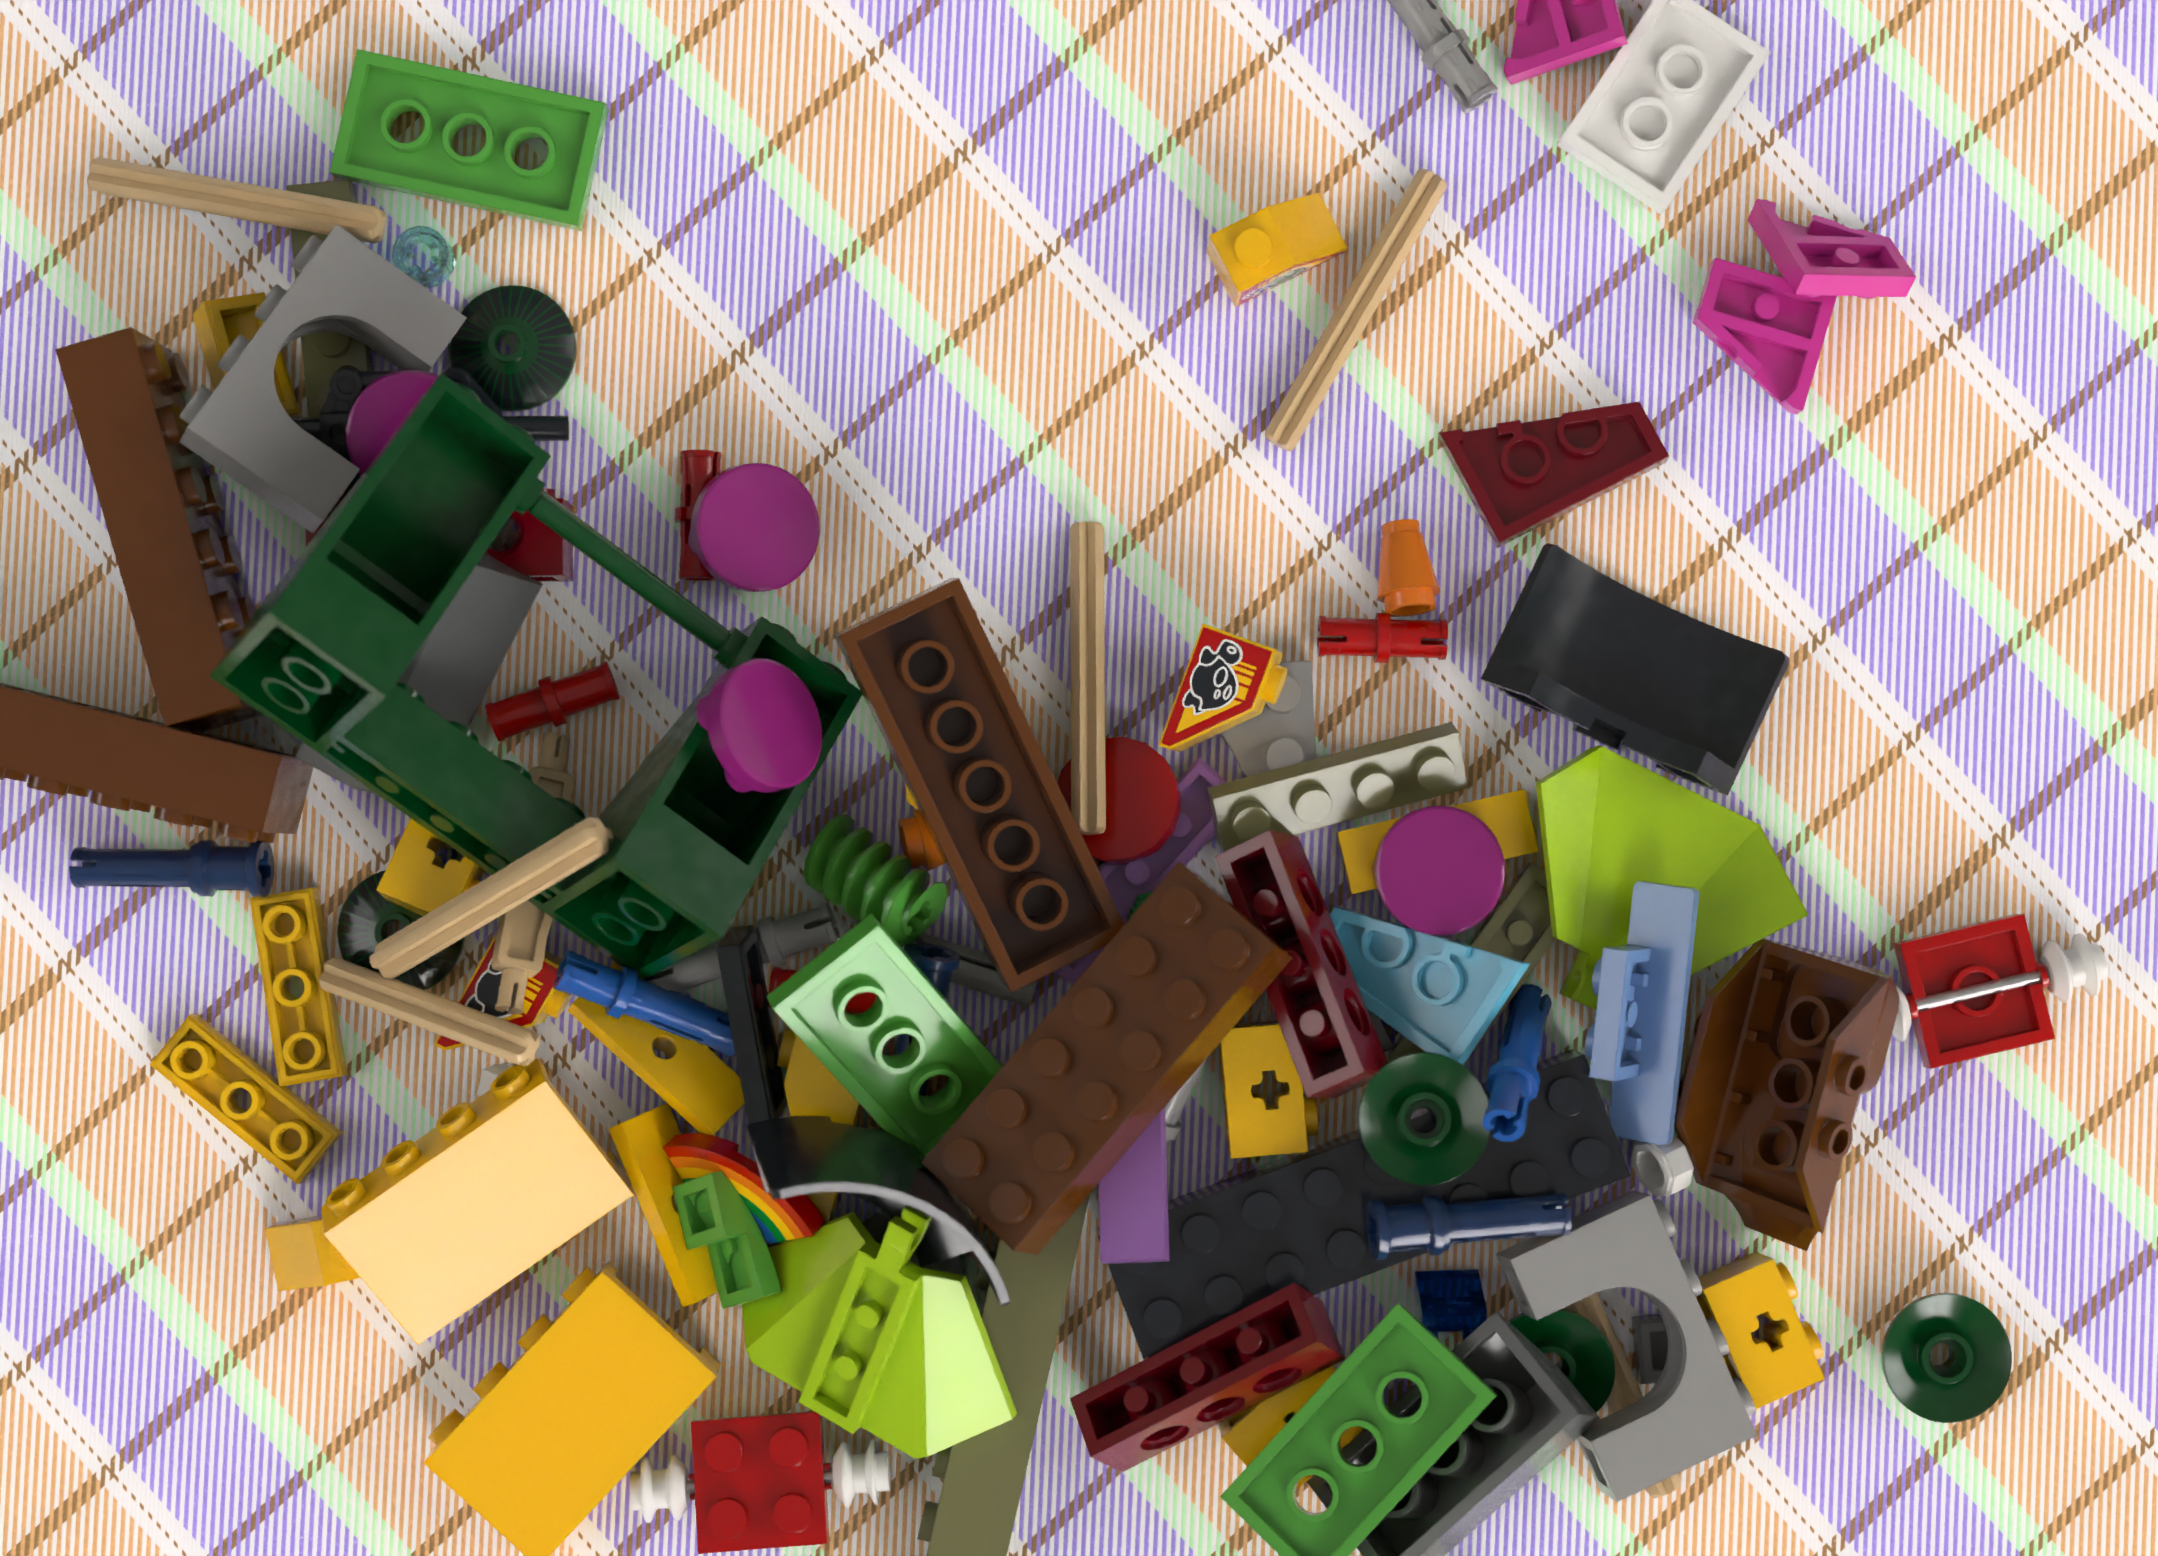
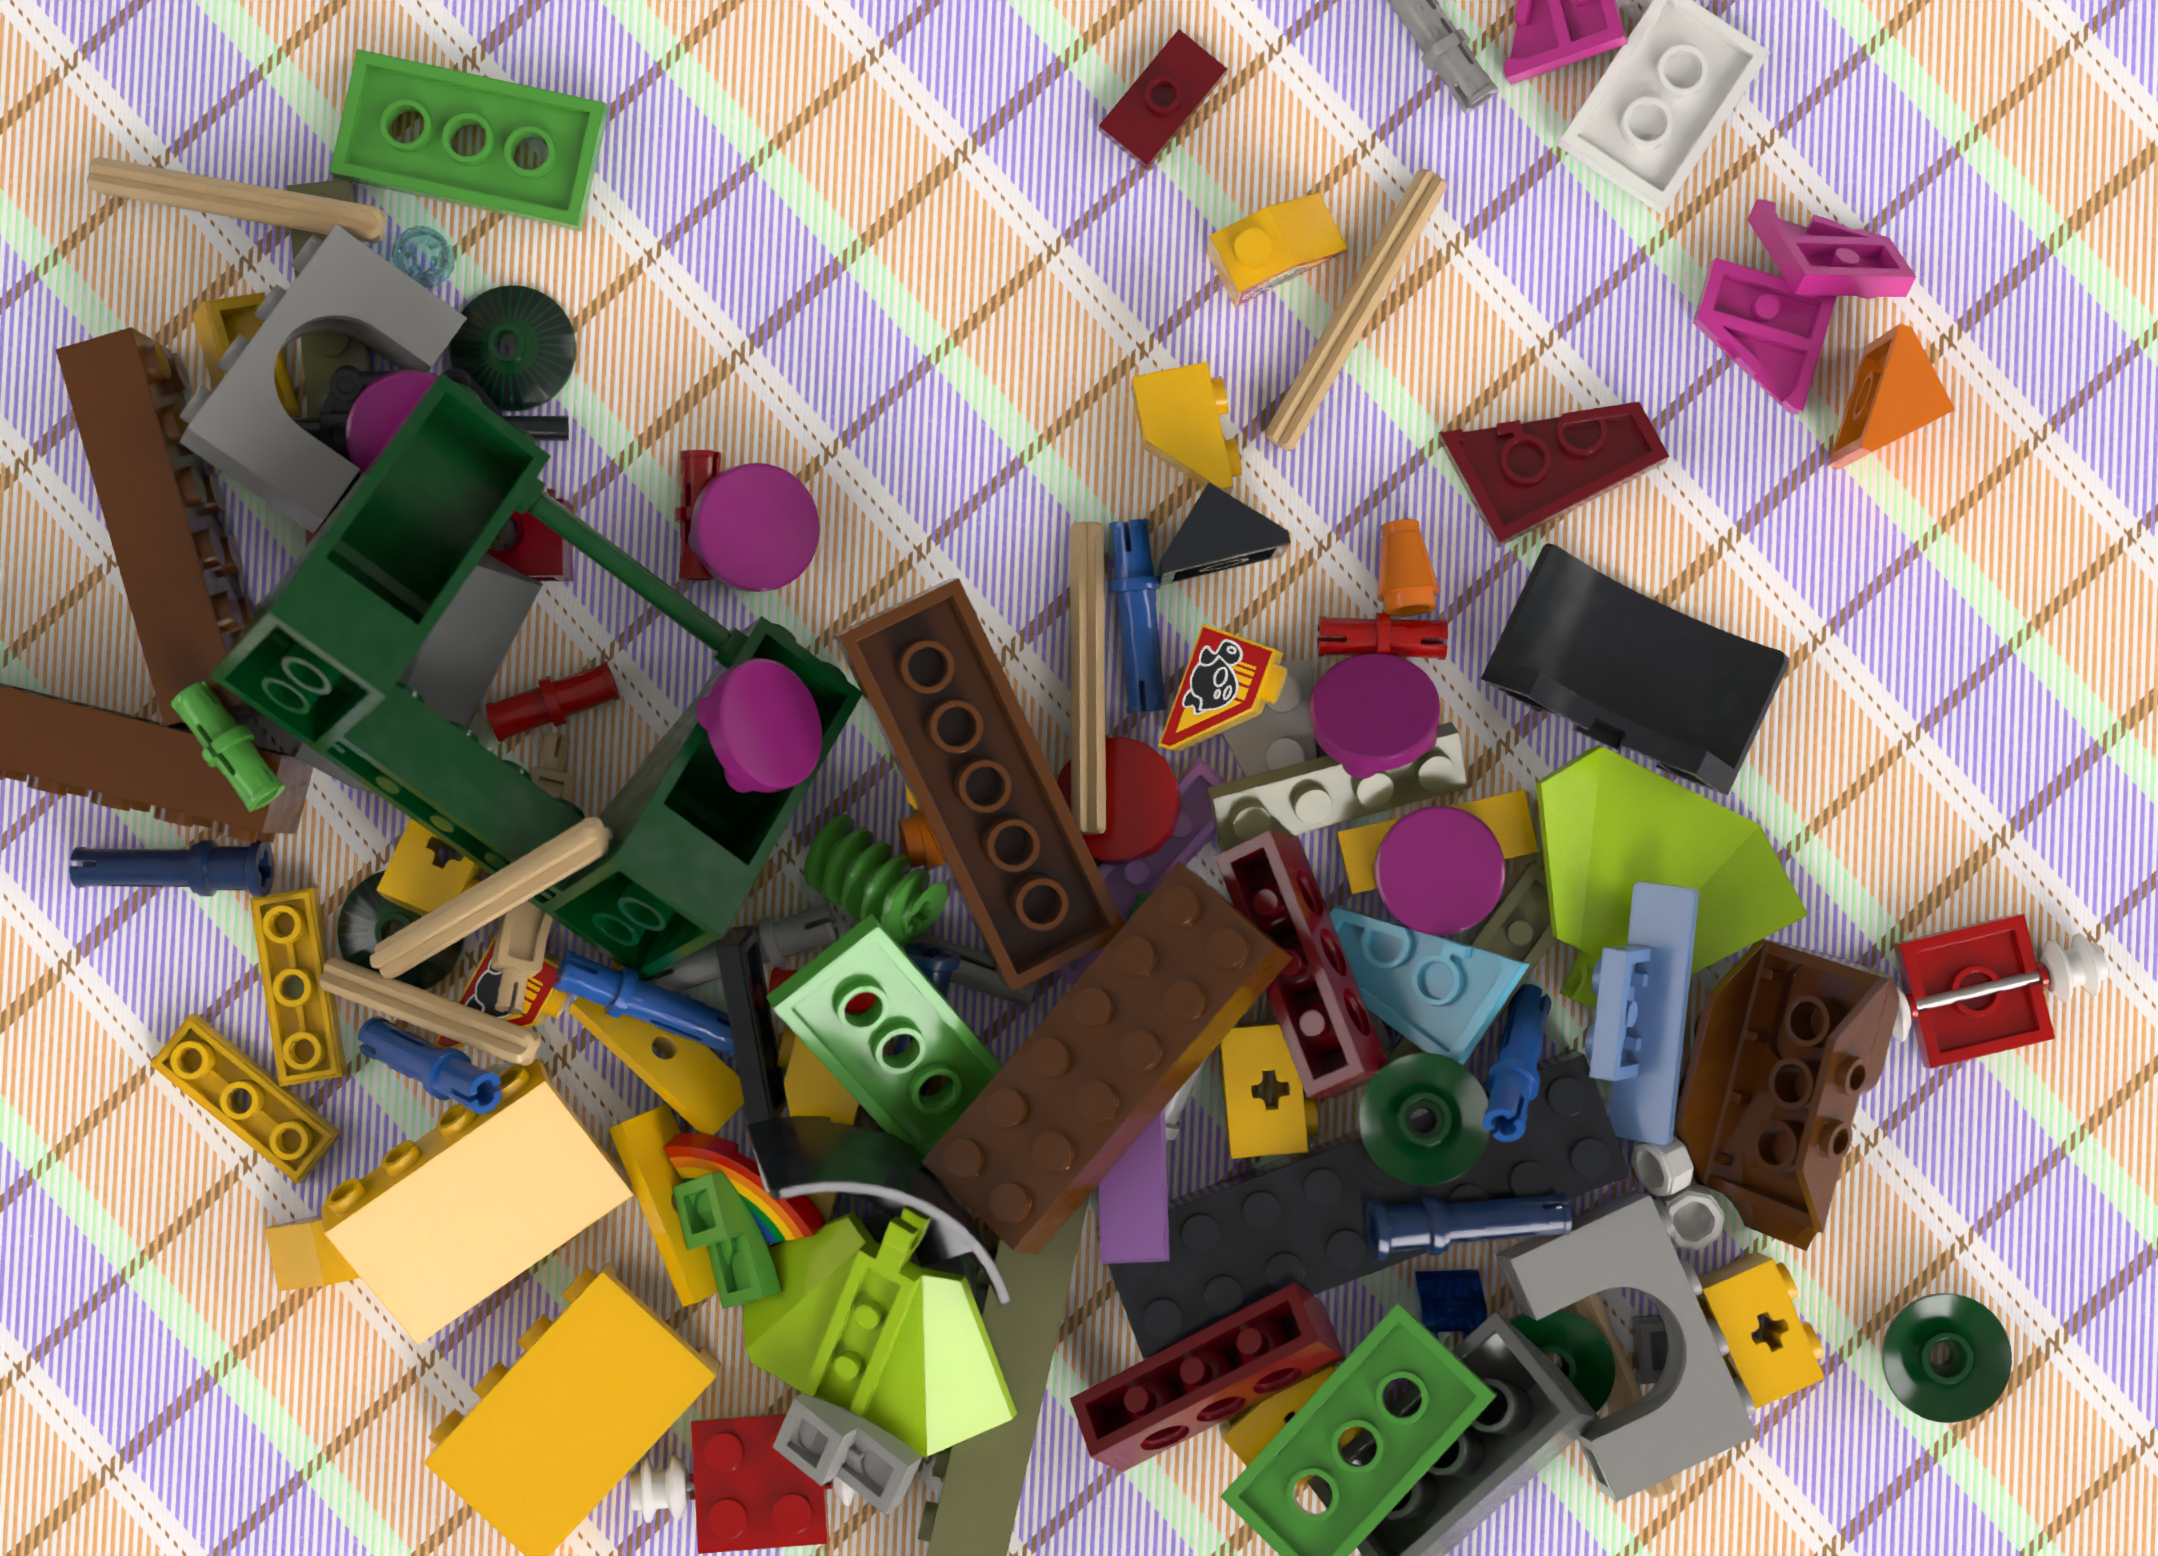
none -> bright green pin [170,680,285,812]
none -> blue pin [358,1017,502,1114]
none -> light grey slope [773,1393,923,1515]
none -> dark red plate [1098,29,1228,170]
none -> blue pin [1109,519,1167,713]
none -> yellow slope [1131,361,1242,495]
none -> black slope [1157,482,1291,586]
none -> magenta tile [1310,653,1440,779]
none -> white tile [1662,1184,1725,1251]
none -> orange slope [1827,324,1955,469]

